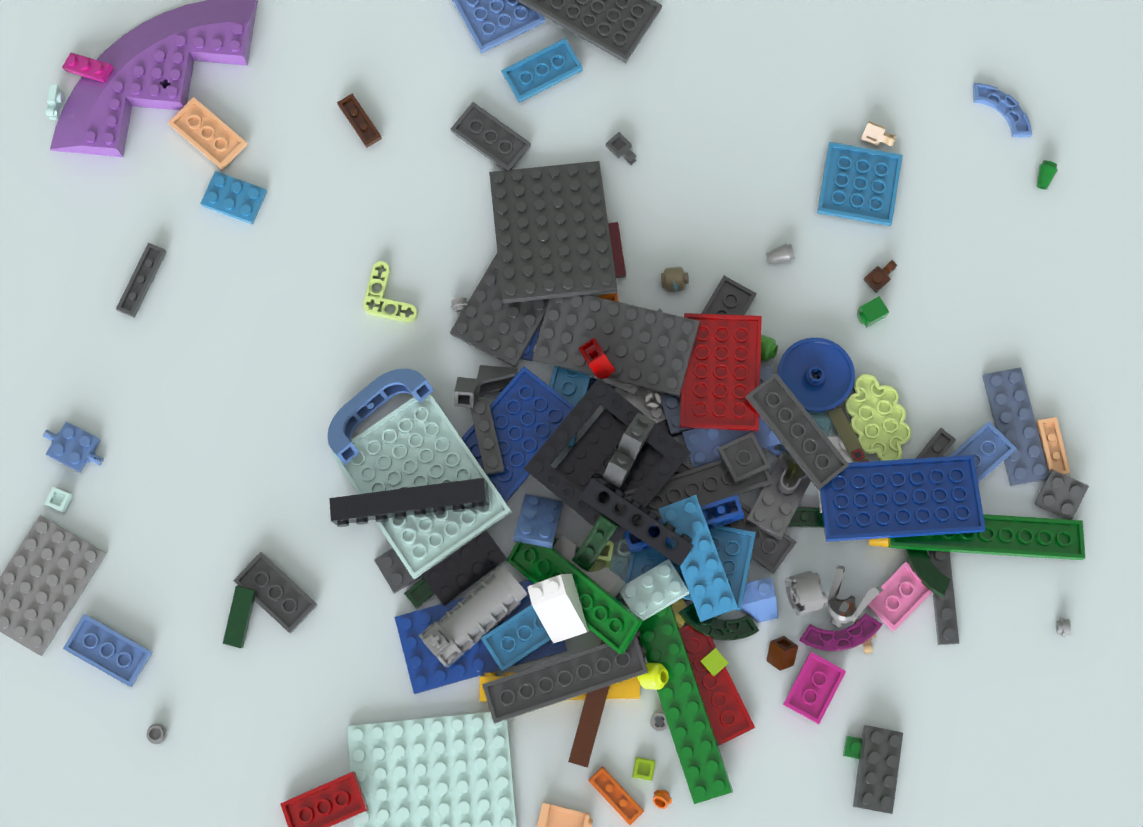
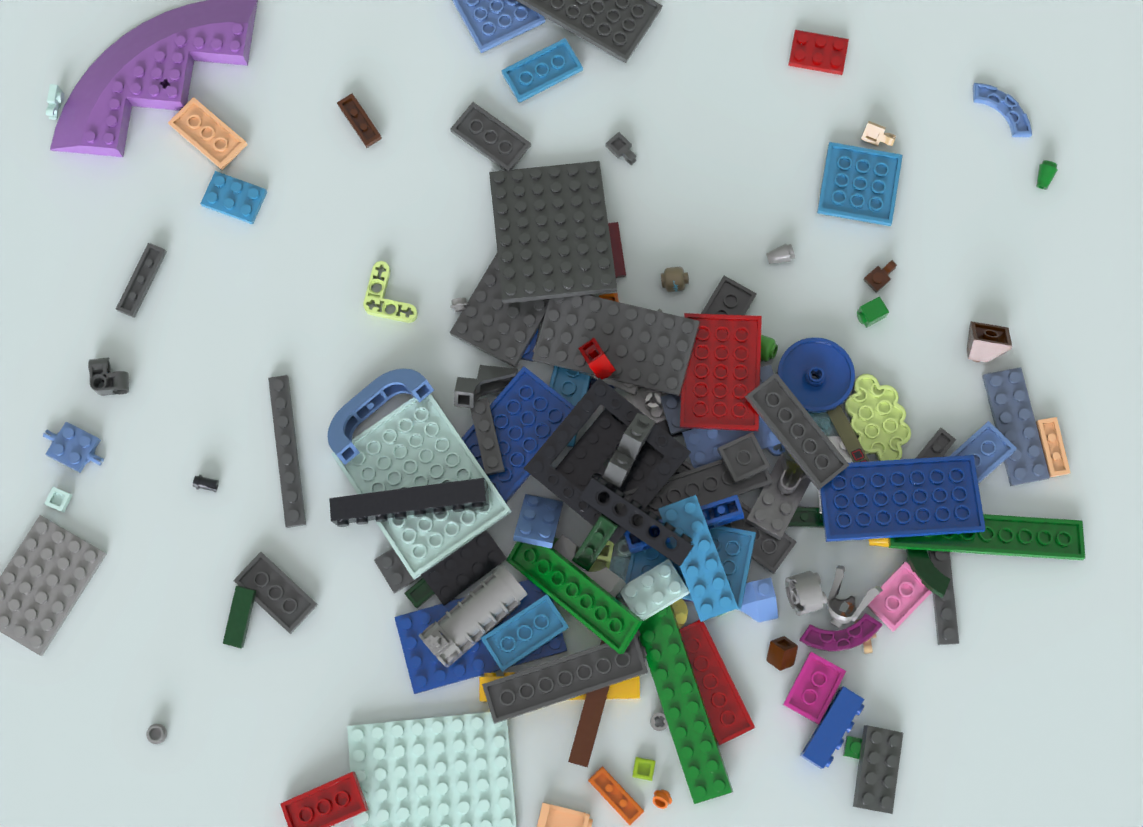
dark pink plate [62,53,114,83] -> none
medium blue plate [63,614,153,687] -> none
white slope [527,574,589,644] -> none
neon yellow head [638,663,669,689] -> none
dark green tile [678,603,759,641] -> none
lime tile [700,648,729,677] -> none
dark grey plate [1034,469,1089,520] -> none
light grey plate [1056,617,1071,637] -> none
none -> dark grey piece [88,357,129,396]
none -> black pin [193,475,219,492]
none -> dark grey plate [268,375,306,528]
none -> red plate [788,30,849,75]
none -> blue brick [800,686,865,769]
none -> slope [967,321,1012,362]

